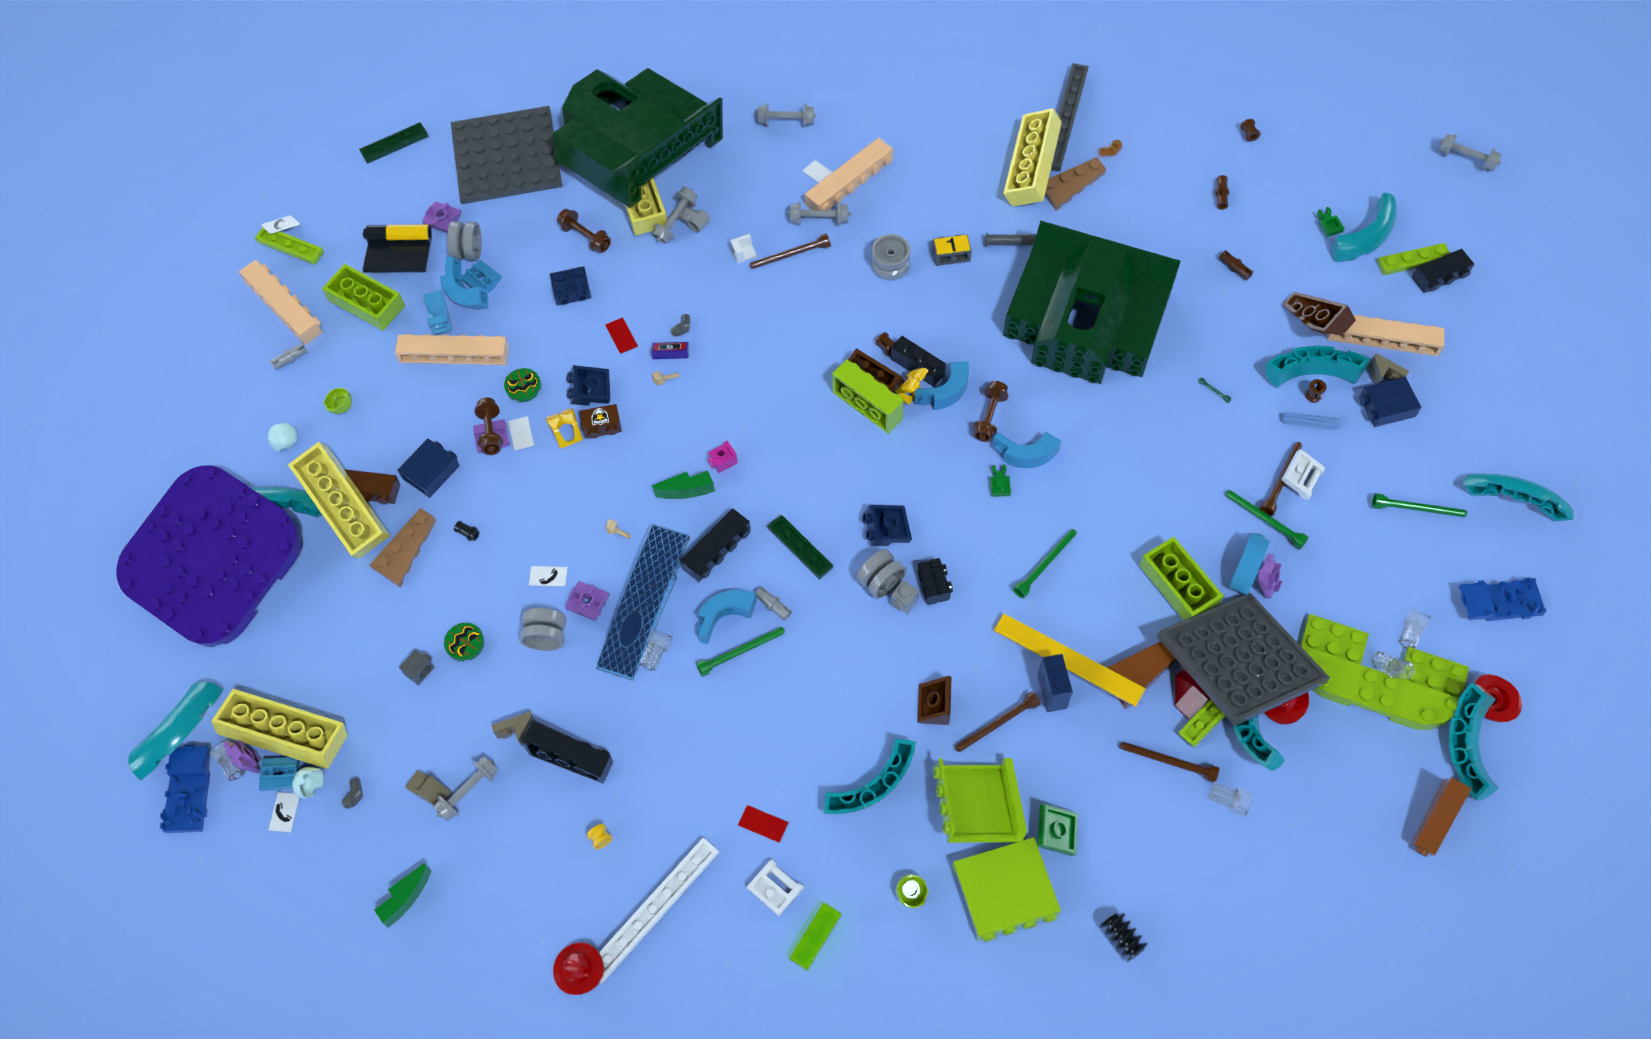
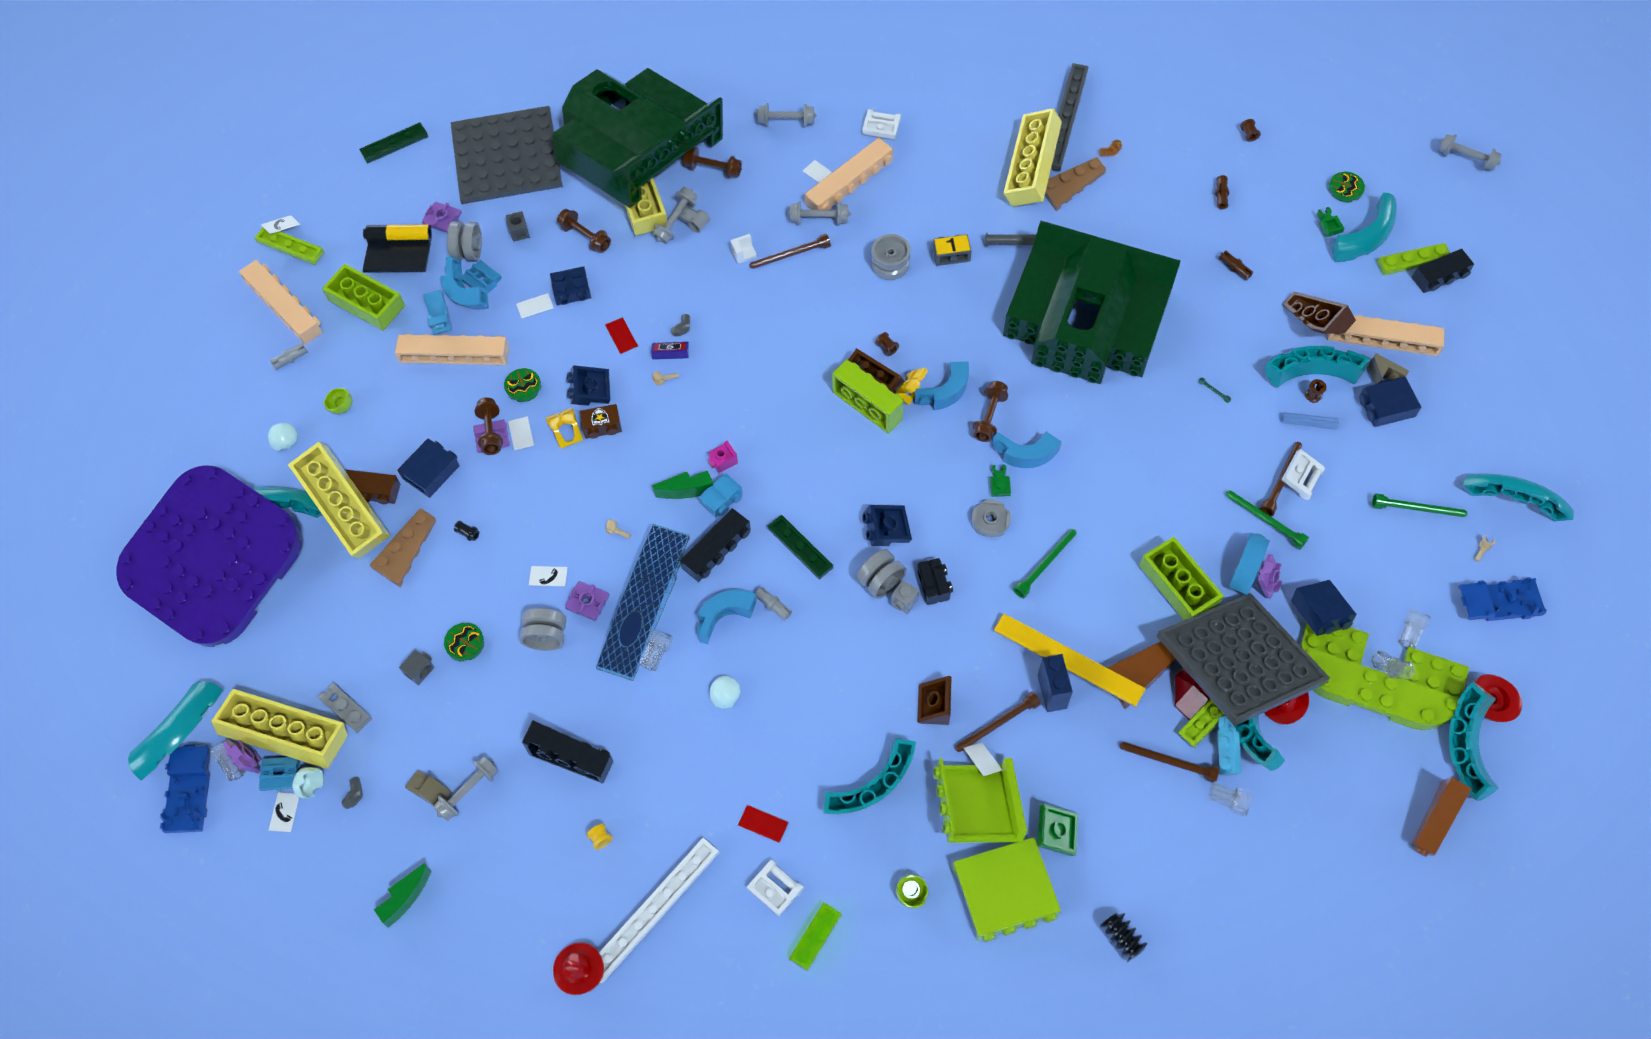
dark tan slope [491,711,535,746] -> none
green piece [696,627,785,677] -> none
black brick [891,336,946,388] -> none
none -> light grey plate [318,682,372,734]
none -> dark grey brick [506,211,530,242]
none -> white sticker [516,293,554,319]
none -> reddish brown piece [683,147,742,179]
none -> dark azure brick [699,473,743,518]
none -> light aqua hair [710,676,741,709]
none -> white plate [862,109,901,139]
none -> white sticker [963,742,1002,776]
none -> light grey plate [972,500,1011,537]
none -> medium azure hinge [1218,716,1241,775]
none -> dark blue brick [1291,579,1357,636]
none -> green tile [1329,171,1365,203]
none -> tan hand [1474,535,1495,562]

